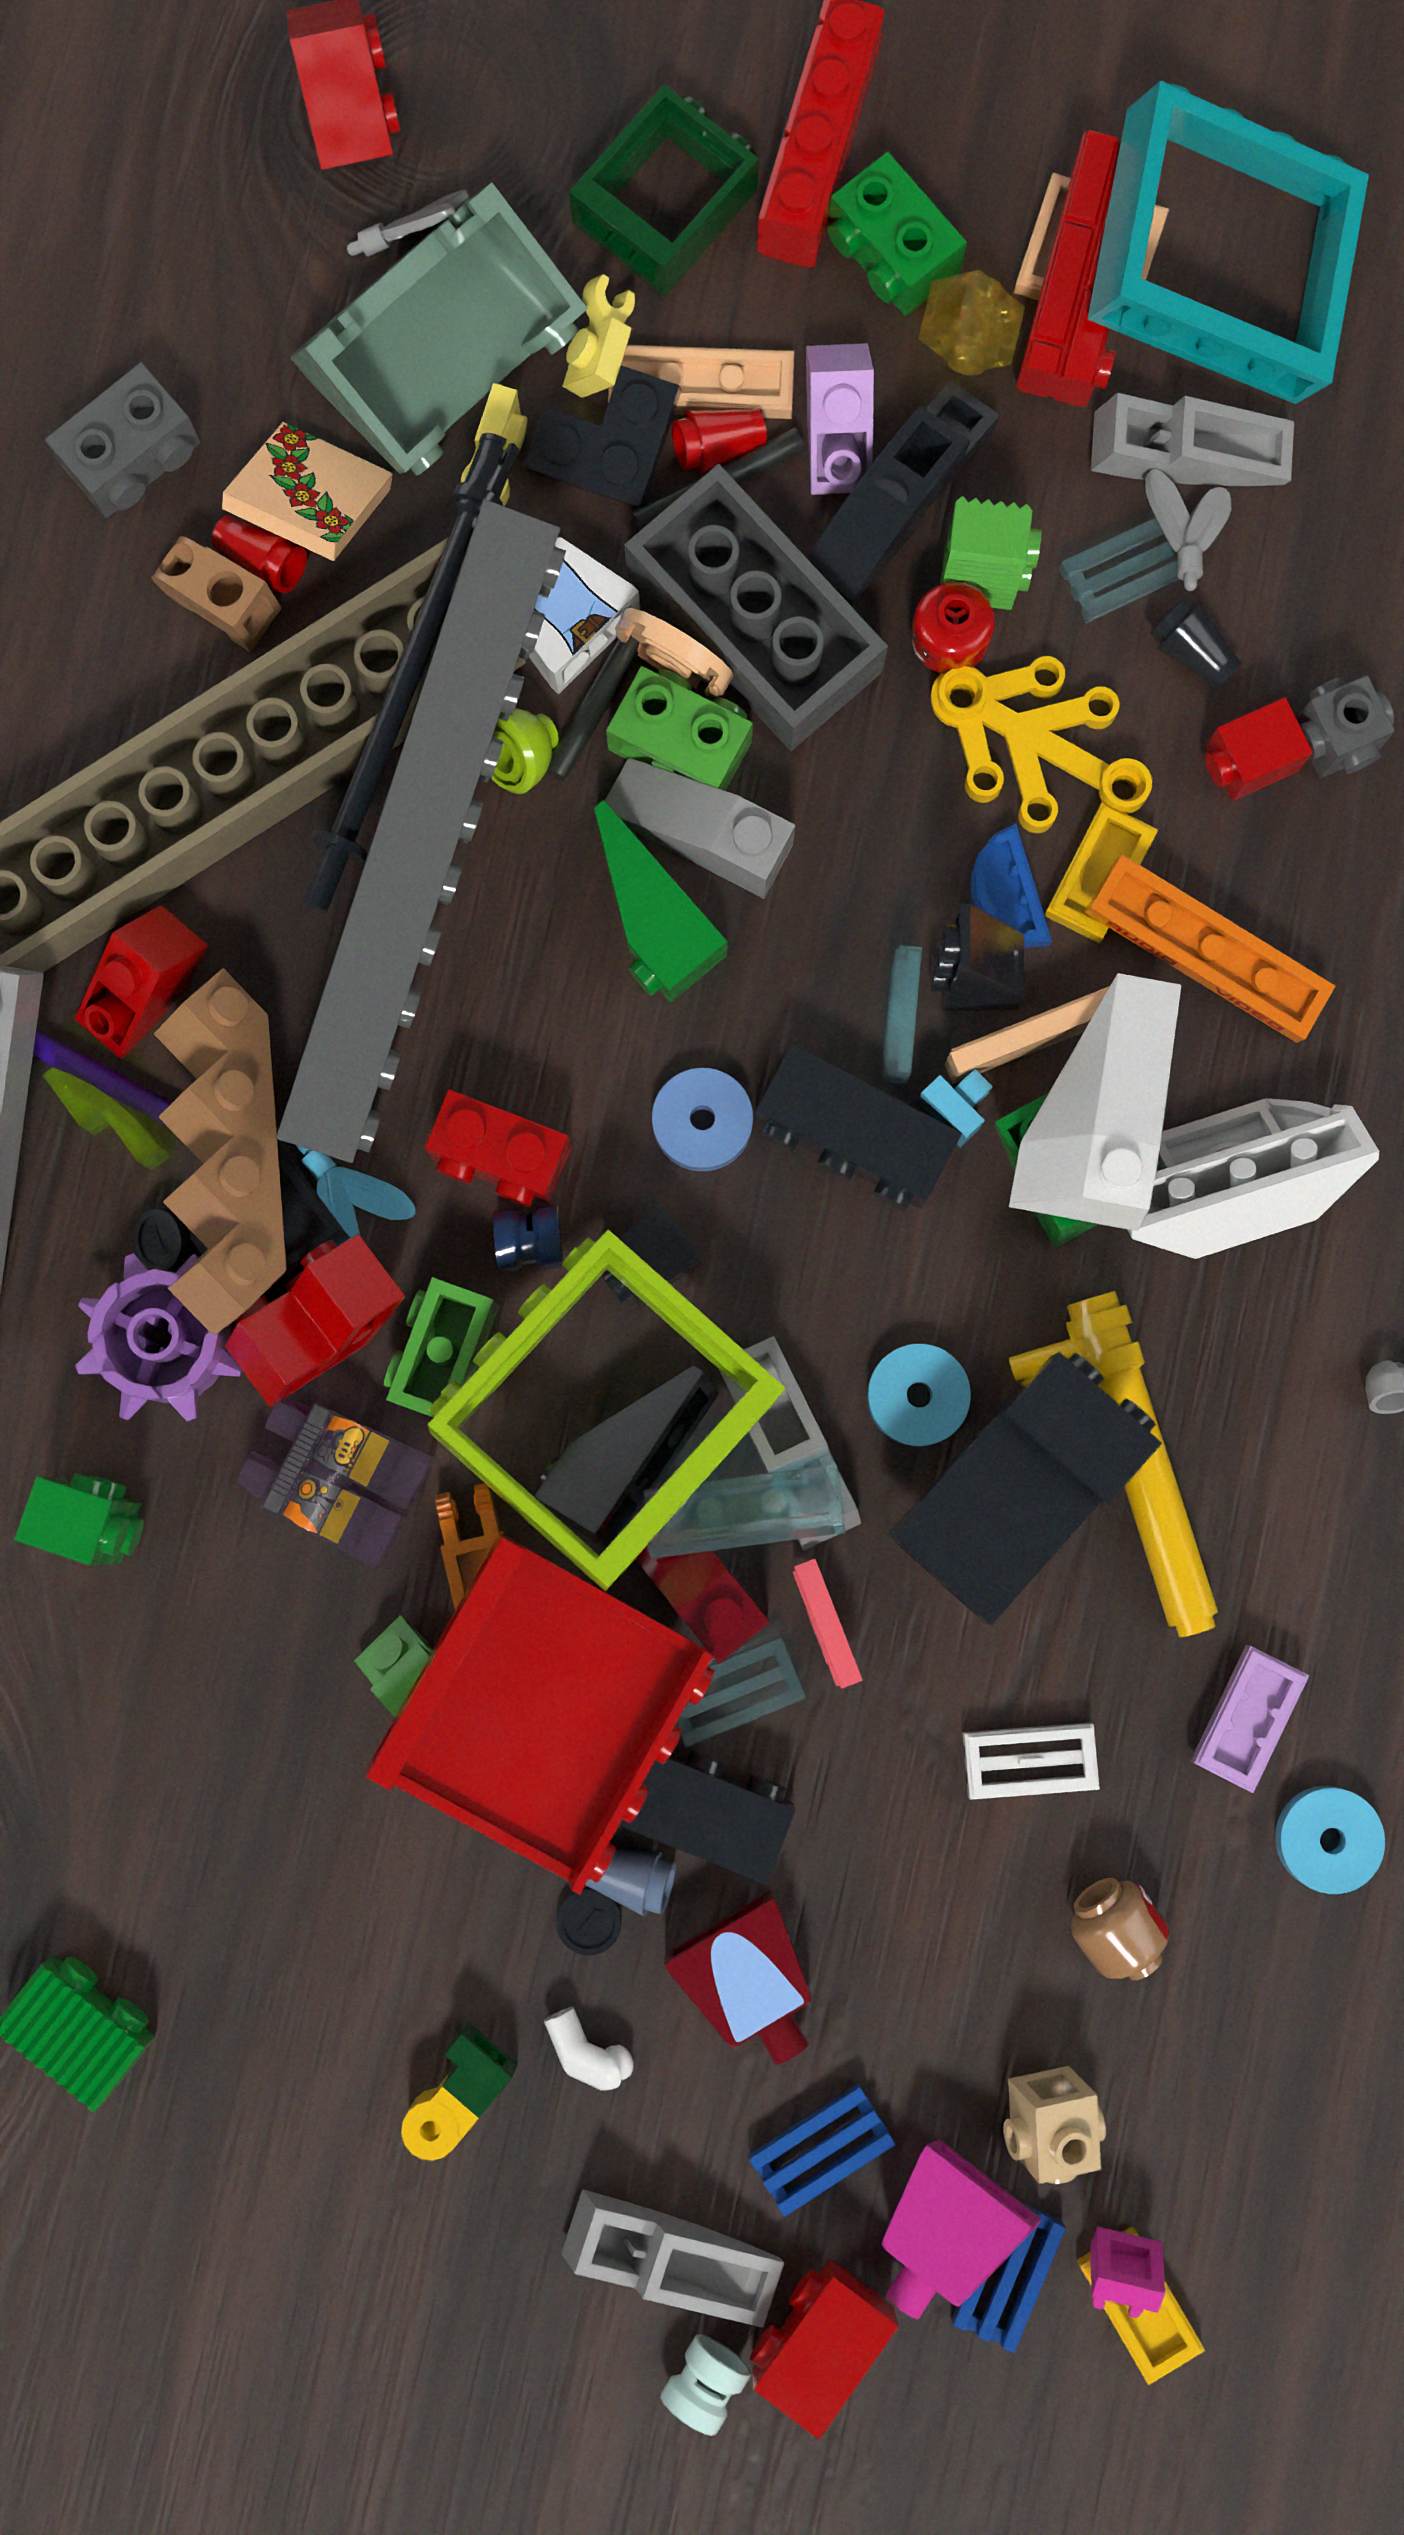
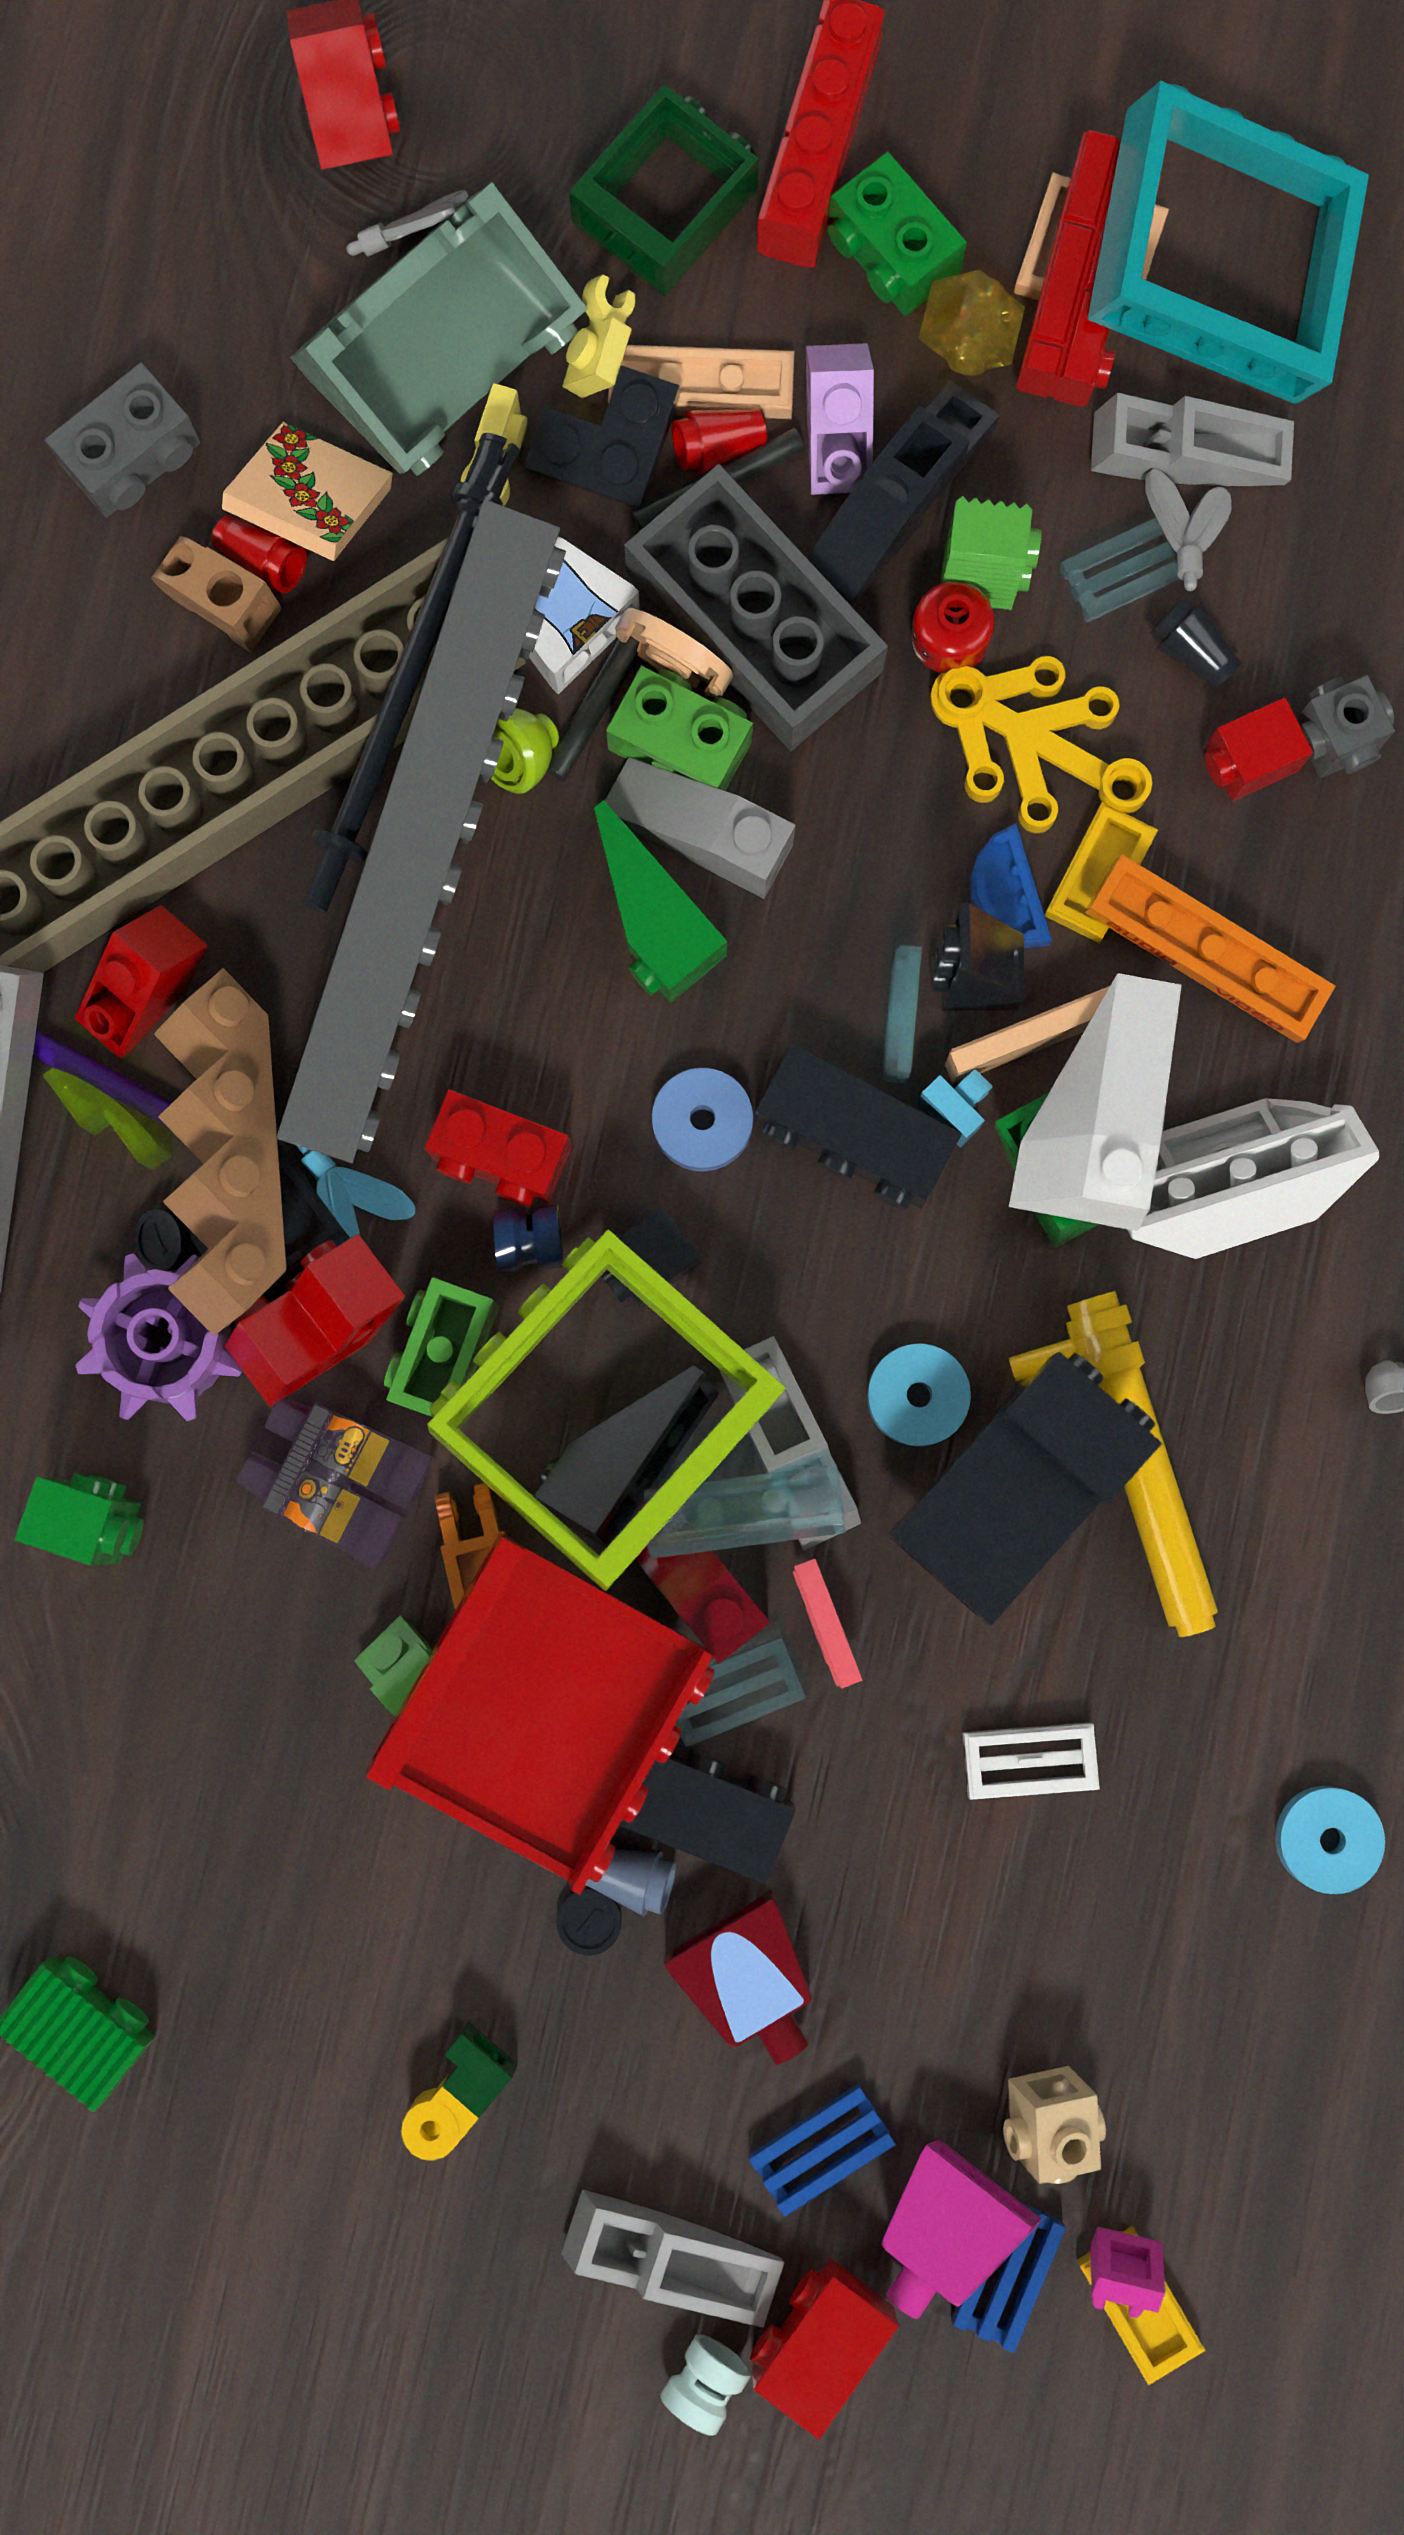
white arm [544,2007,633,2091] -> none
medium nougat head [1070,1878,1170,1980] -> none
lavender plate [1190,1645,1309,1793] -> none

